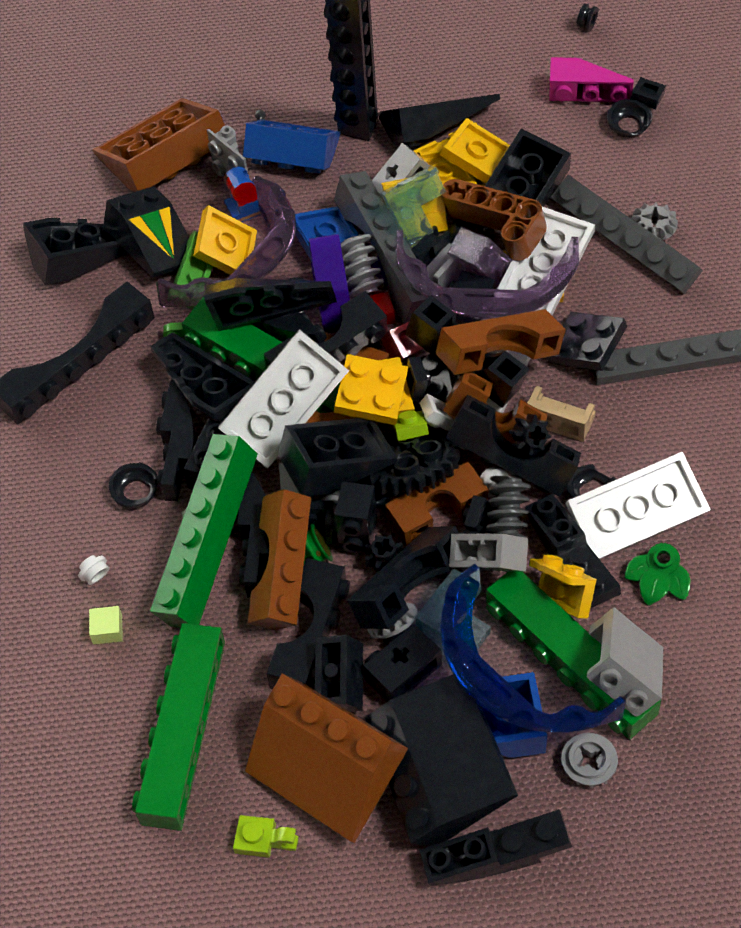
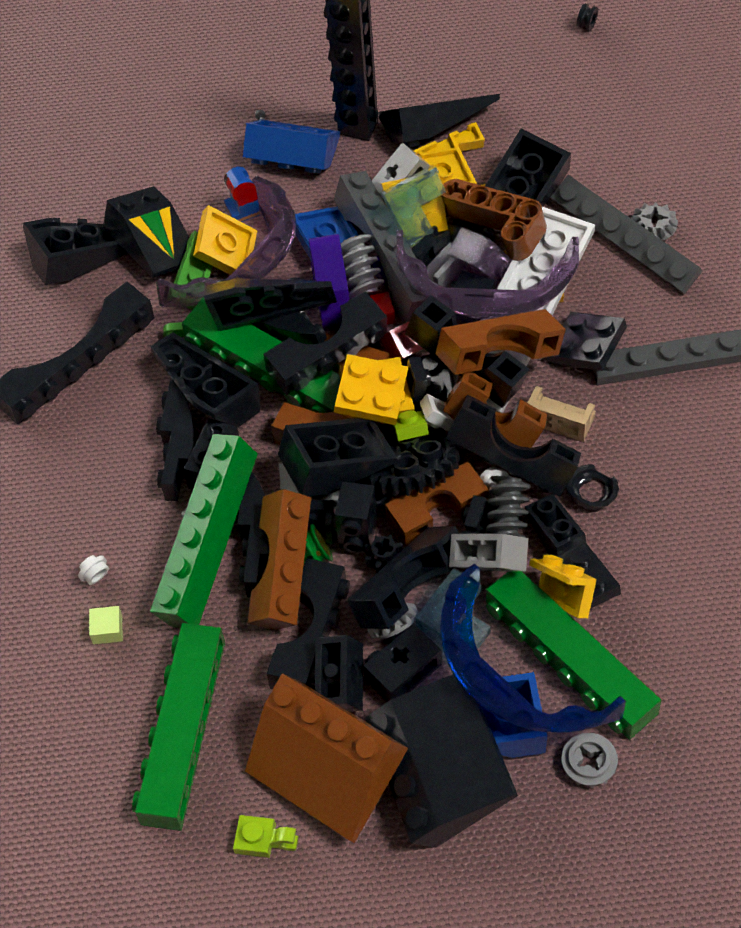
dark orange slope [92,98,225,192] -> none
black piece [109,462,158,509] -> none
light grey hinge [207,126,248,177] -> none
white plate [218,329,349,468] -> none
black slope [420,809,572,886] -> none
yellow plate [440,118,510,184] -> none
black gear [509,414,551,455] -> none
dark pink slope [549,57,634,102] -> none
white plate [565,452,710,559] -> none
light grey panel [587,607,664,716] -> none
black piece [607,99,653,137] -> none
green plate [625,543,690,606] -> none
black plate [630,77,666,110] -> none

